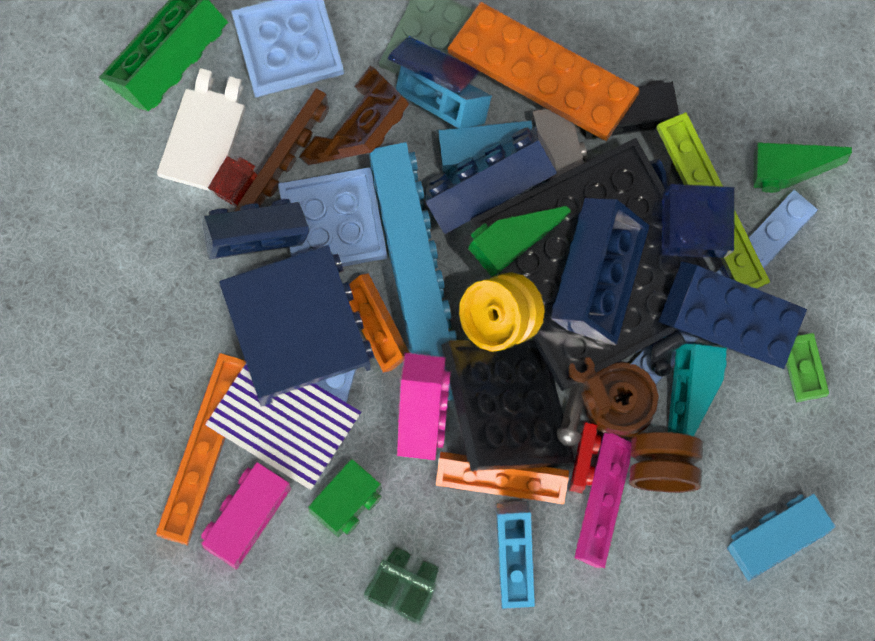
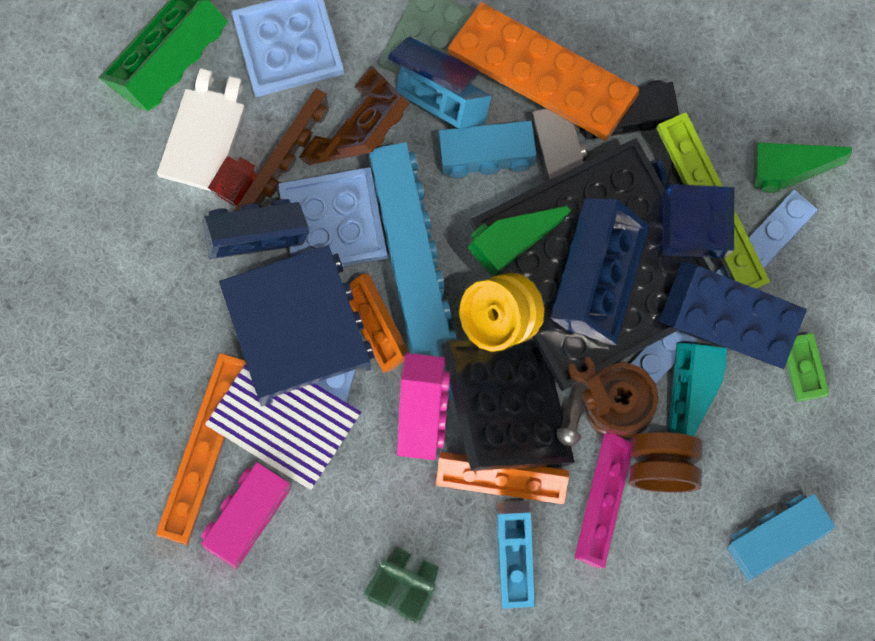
green brick [308,459,382,538] -> none
dark blue brick [426,127,557,234] -> none
red plate [569,422,601,493] -> none
black arm [650,330,686,377] -> none

